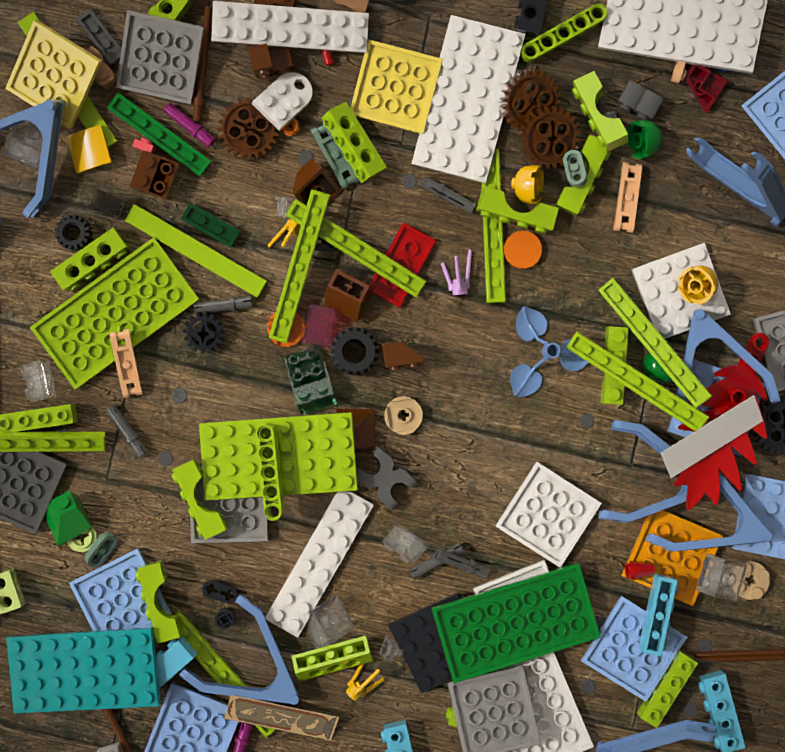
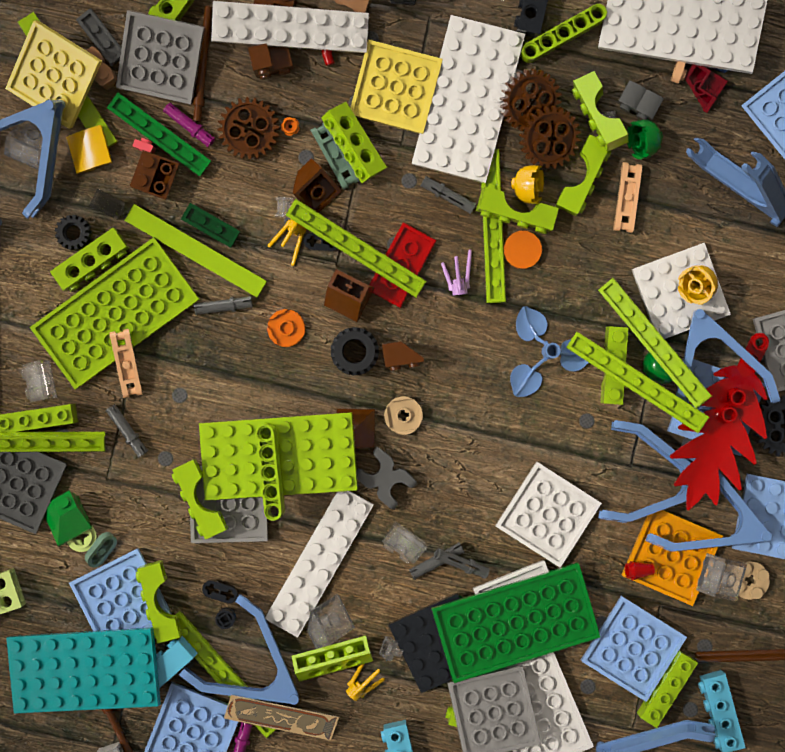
black gear [183,311,225,354] -> none
white plate [252,72,312,131] -> none
lime tile [269,189,330,343] -> none
clear green slope [283,345,338,415] -> none
clear pink brick [302,305,337,348] -> none
sand green plate [563,150,588,188] -> none
medium azure brick [638,573,678,656] -> none
white sticker [661,395,763,478] -> none

